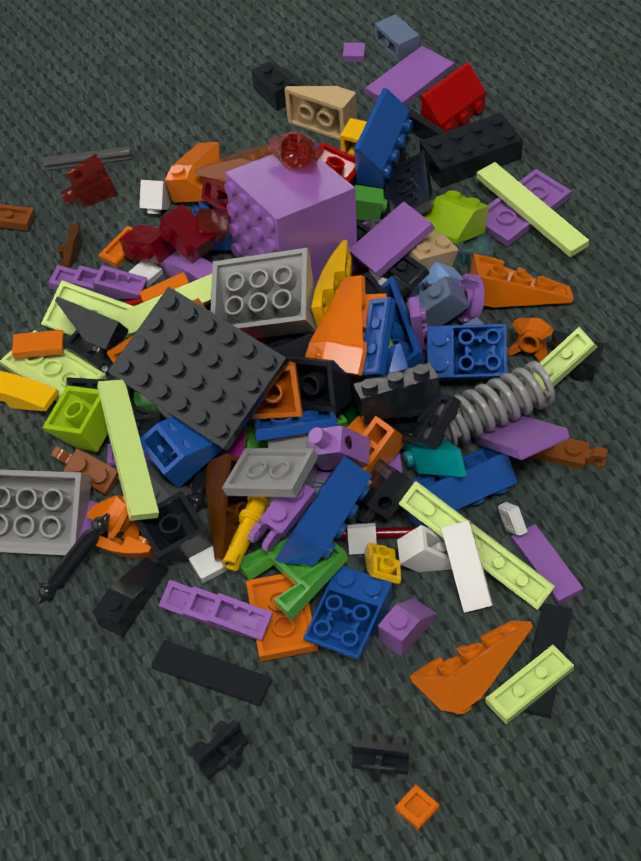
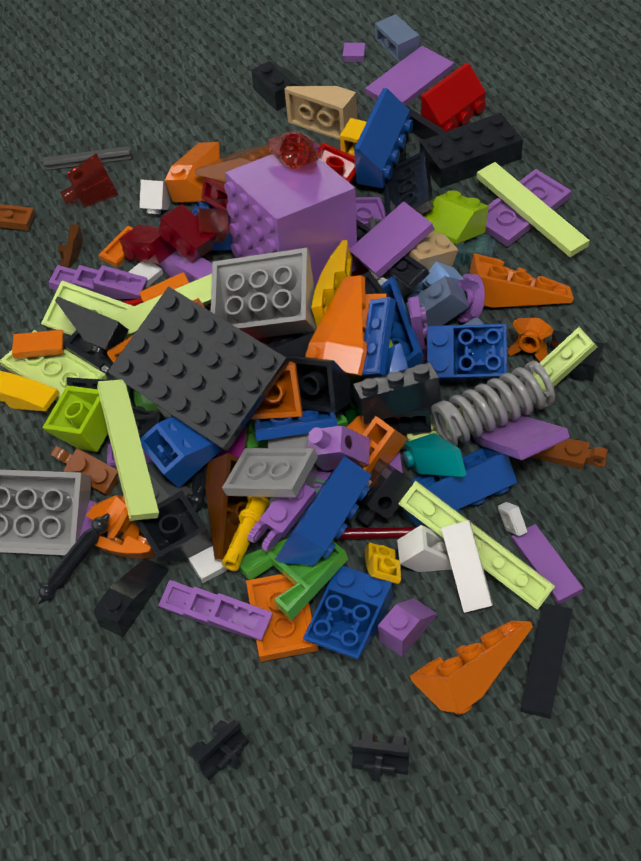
black tile [151,640,272,707] -> none
white tile [347,523,377,555] -> none
bright green brick [355,185,387,221] -> none
orange tile [395,785,440,831] -> none
black wing [401,394,462,450] -> none
yellowish green tile [485,645,574,724] -> none

